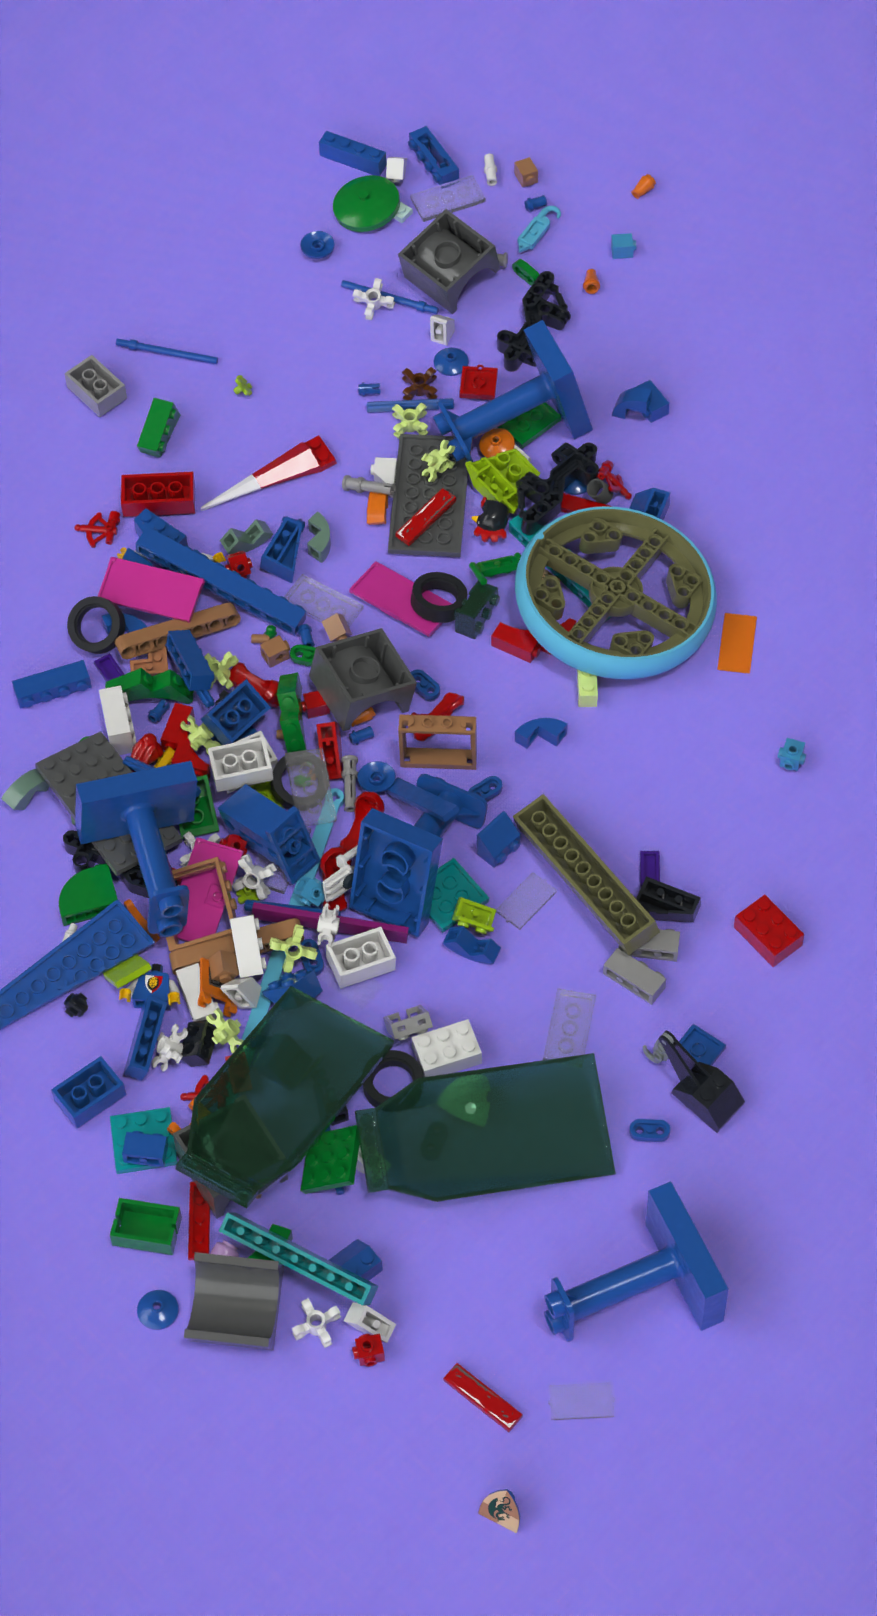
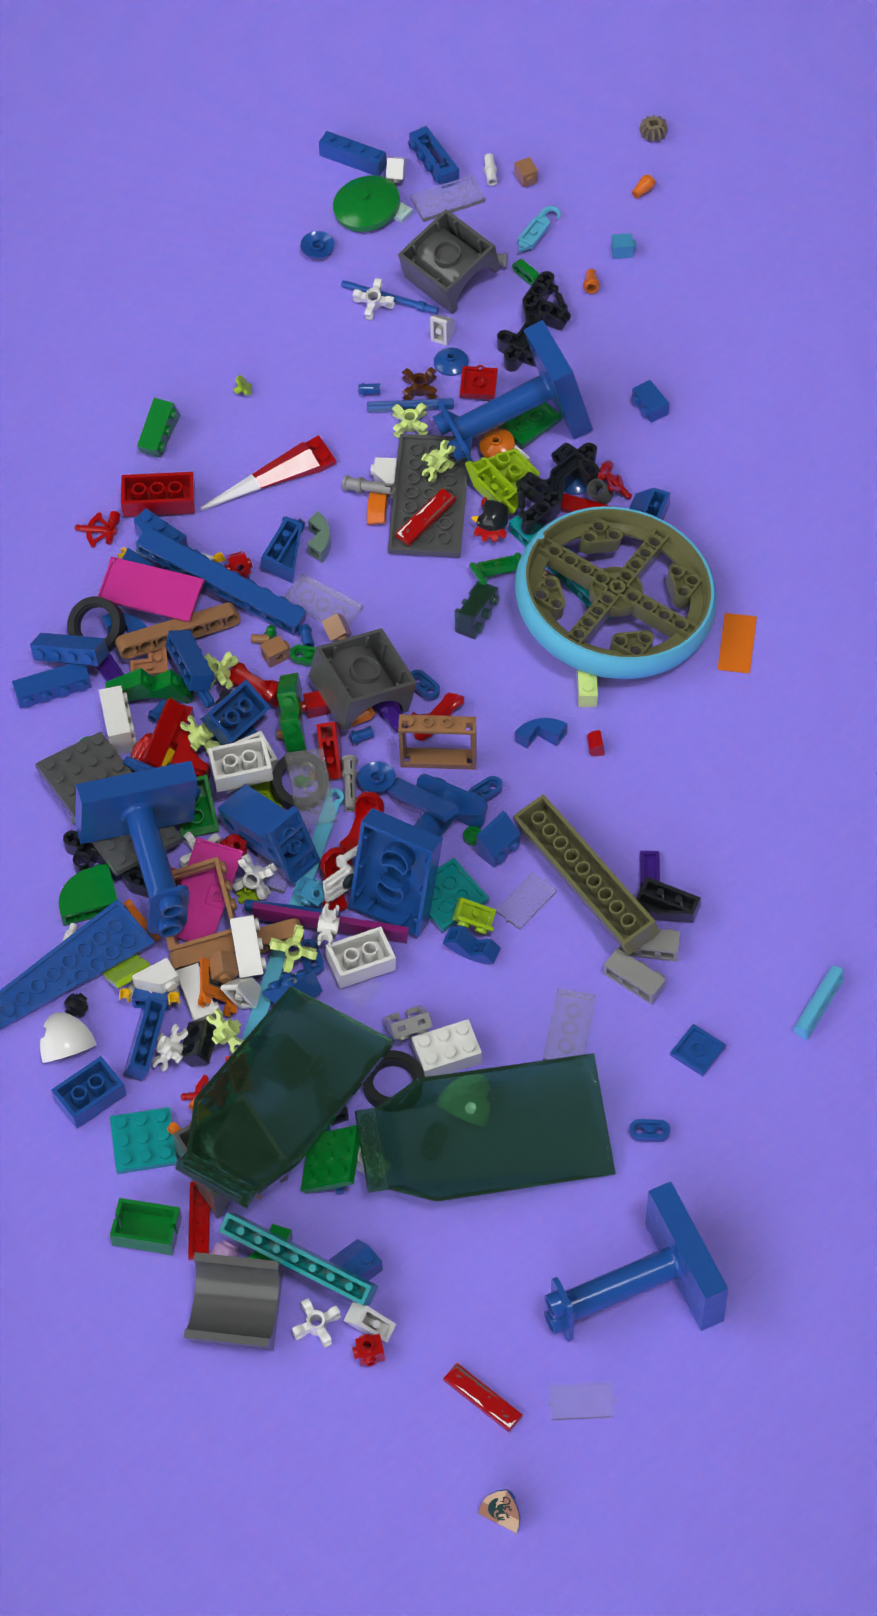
sand green brick [1,769,49,810] -> none
light grey brick [64,355,127,417] -> none
blue bar [116,338,218,364] -> none
blue brick [122,1131,169,1167] -> none
blue dish [137,1290,179,1330] -> none
sand green brick [220,519,273,554] -> none
dark pink door [349,561,452,637] -> none
black tyre [411,572,468,623] -> none
red arch [491,618,577,663] -> none
blue pin [524,195,547,211] -> none
blue brick [612,388,652,419] -> none
black slope [643,1030,745,1133] -> none
red brick [734,894,804,967] -> none
dark azure brick [777,738,806,771] -> none
none -> blue brick [30,633,109,666]
none -> white brick [40,1012,97,1063]
none -> white slope [132,958,180,994]
none -> red tile [142,698,185,768]
none -> dark purple piece [376,701,408,733]
none -> green tile [463,826,481,846]
none -> red brick [586,730,605,756]
none -> dark tan gear [639,115,668,143]
none -> medium azure brick [793,966,844,1040]

